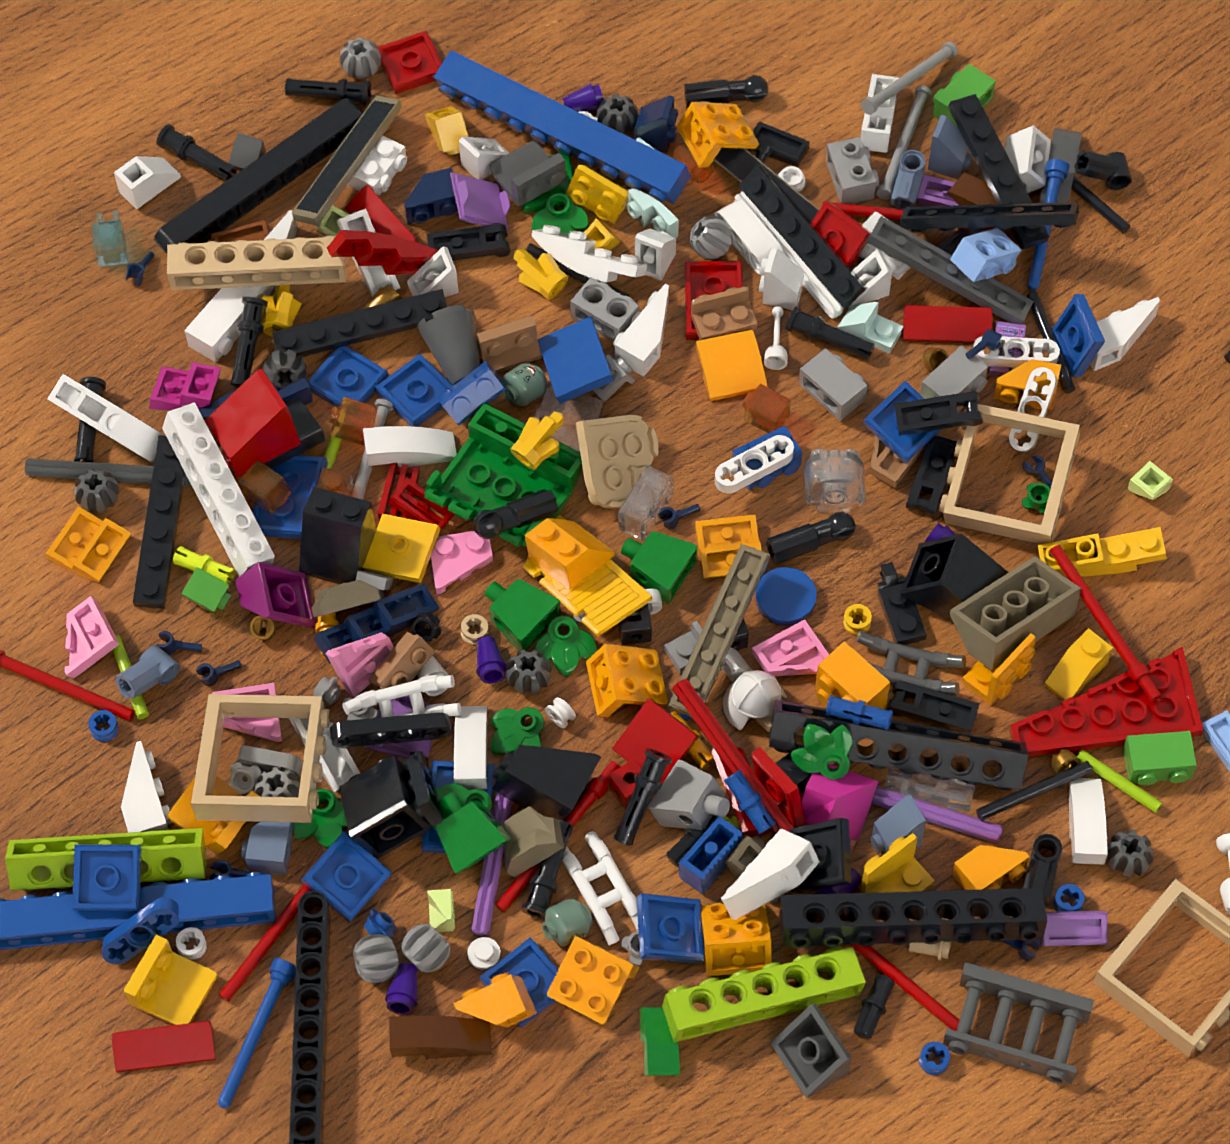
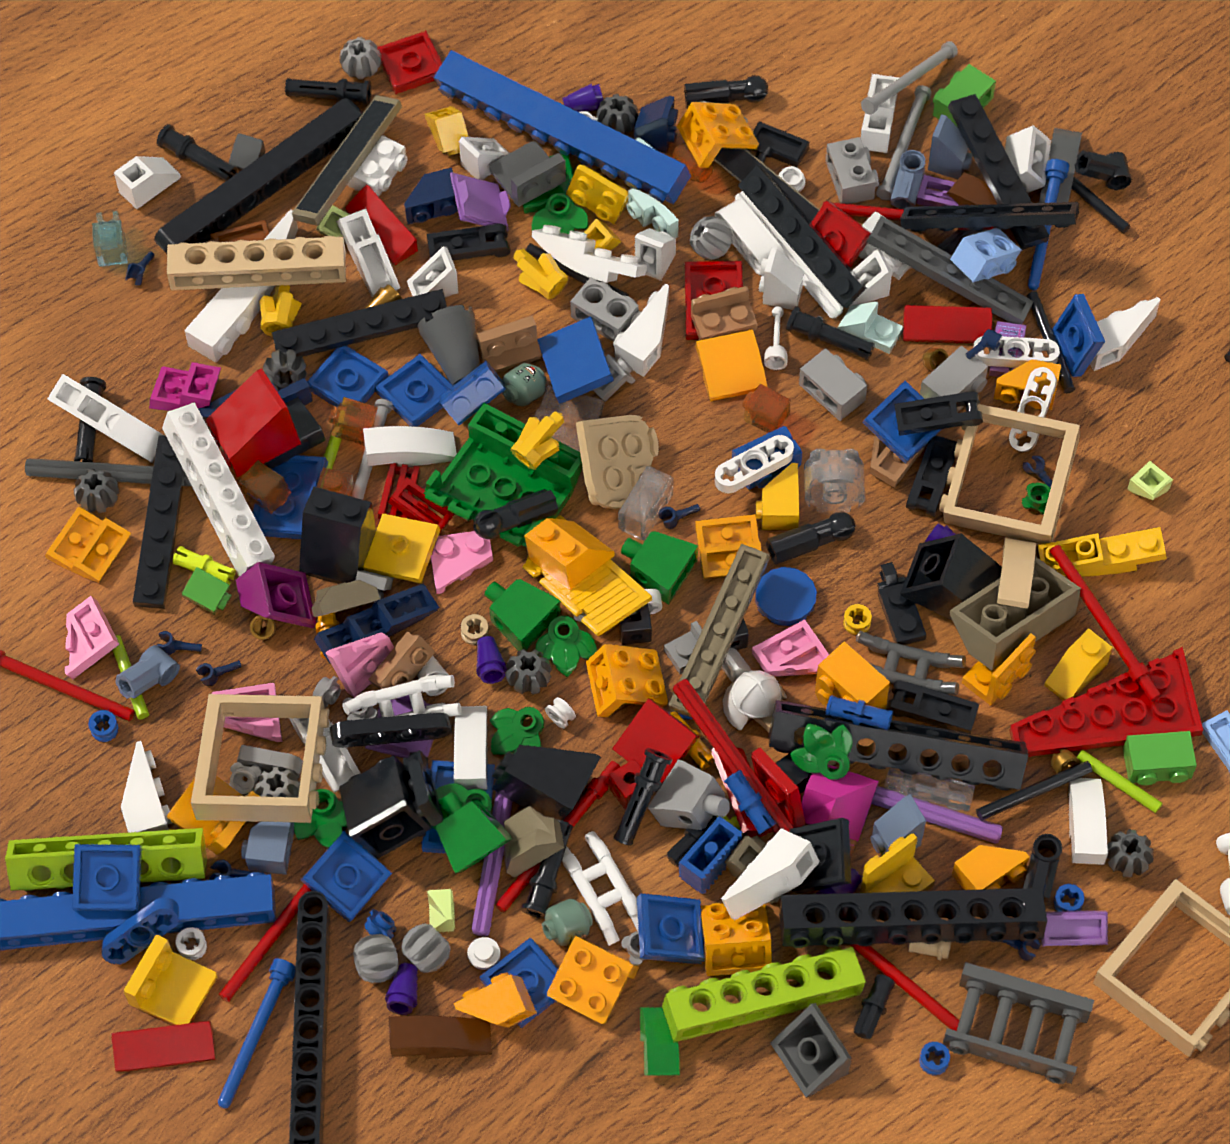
black pin [230,297,268,387] -> none
red slope [327,230,439,275] -> none
black plate [412,612,442,642] -> none
none -> yellow slope [756,463,799,530]
none -> tan slope [997,538,1036,609]

